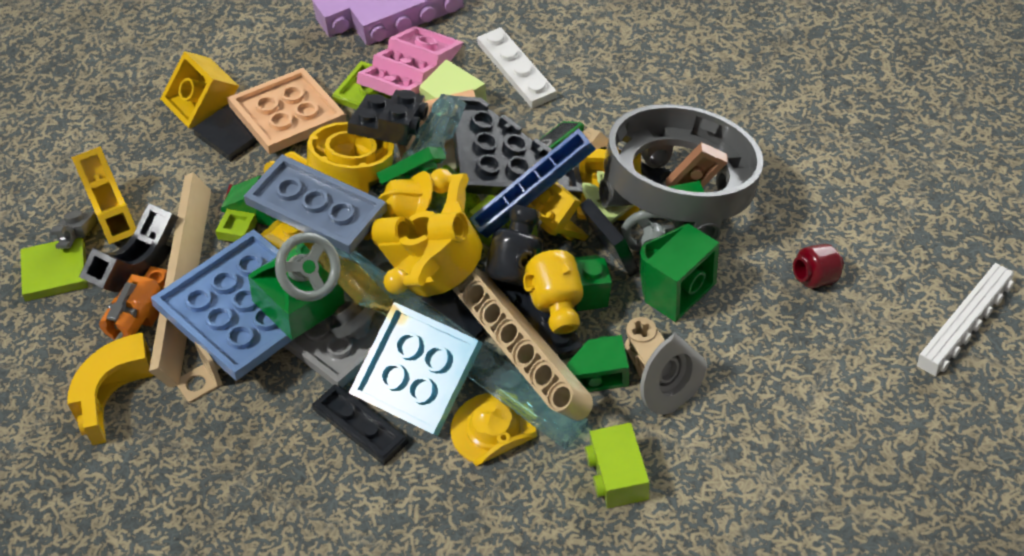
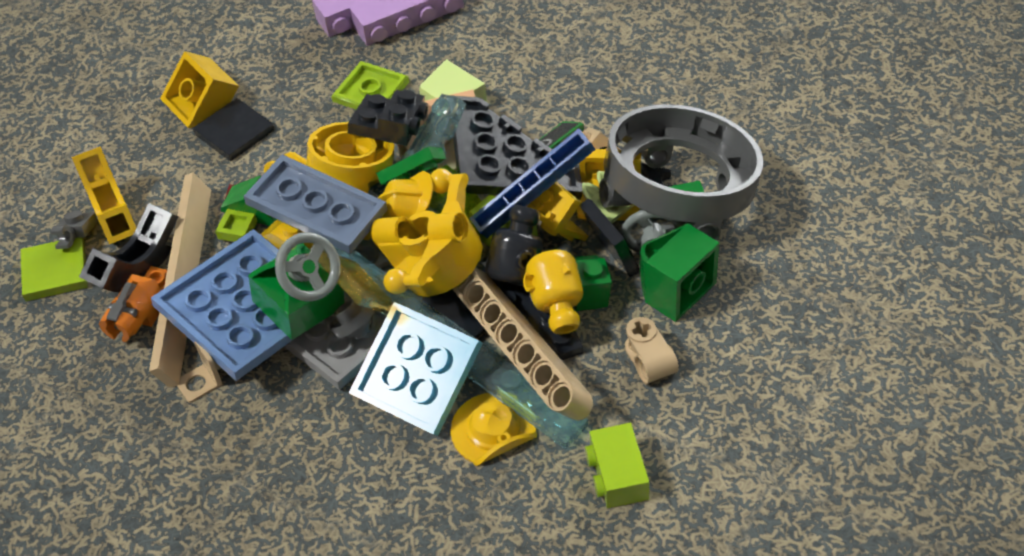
yellow arch [67,333,154,446] -> none
light nougat plate [228,68,346,155] -> none
black tile [312,384,409,466] -> none
bright pink slope [356,26,463,96] -> none
white plate [477,27,557,109] -> none
green slope [566,335,629,392] -> none
light grey hat [640,332,707,415] -> none
nougat plate [666,142,728,187] -> none
dark red head [793,244,844,289] -> none
white piece [917,263,1014,377] -> none

